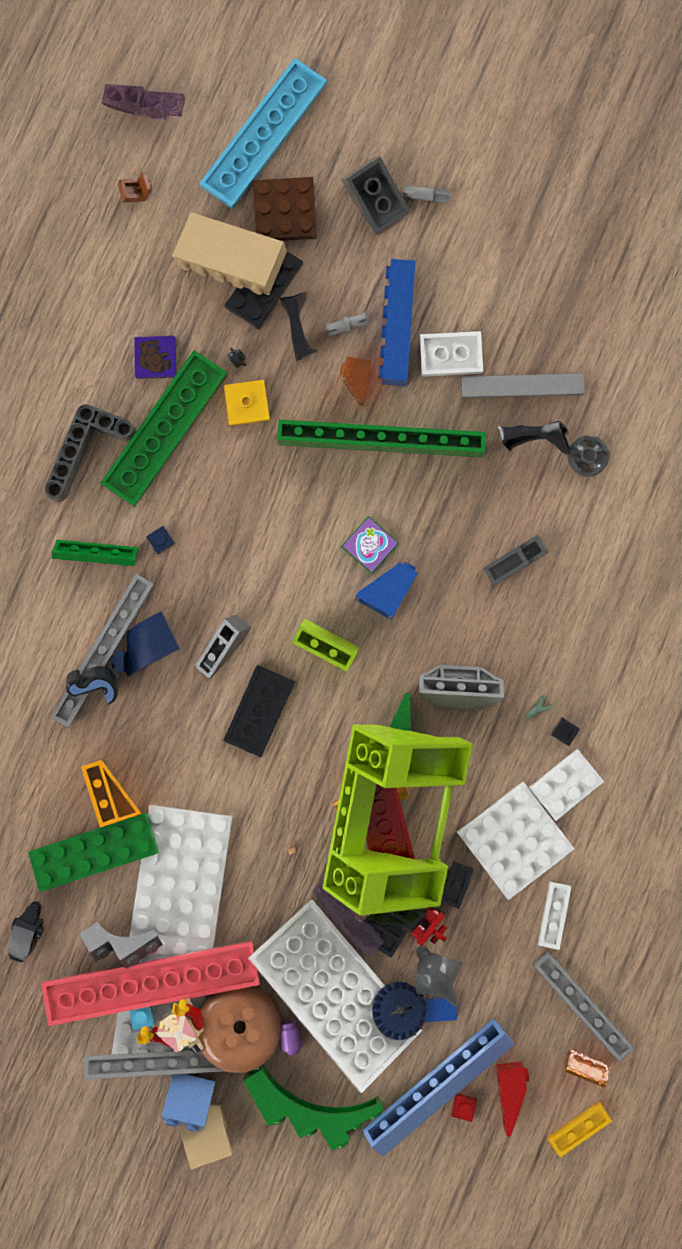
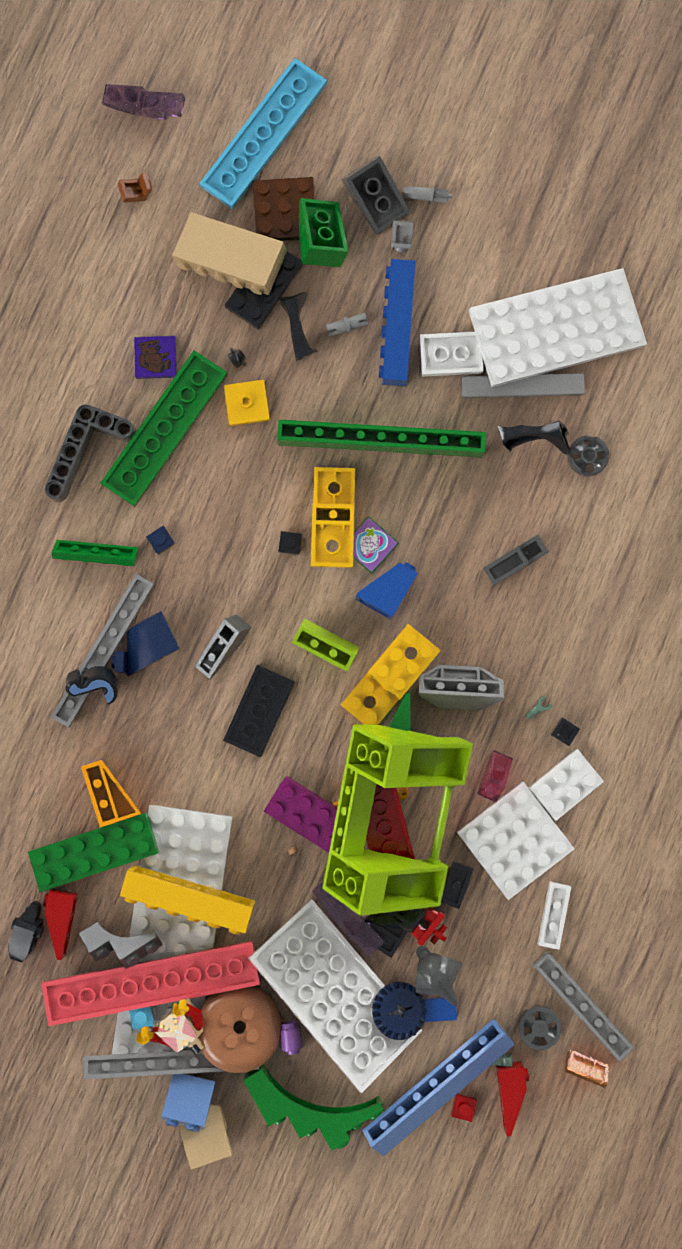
clear orange slope [340,356,371,406] -> none
yellow tile [547,1101,613,1158] -> none
none -> red slope [43,889,79,960]
none -> yellow brick [120,865,256,935]
none -> magenta plate [263,776,337,853]
none -> black plate [278,531,302,555]
none -> green slope [299,198,348,267]
none -> yellow bracket [311,467,355,568]
none -> yellow bracket [341,624,441,725]
none -> light grey bracket [391,220,414,252]
none -> white plate [468,268,647,387]
none -> clear pink slope [477,750,513,802]
none -> sand green piece [490,1054,513,1067]
none -> dark grey piece [518,1005,561,1050]

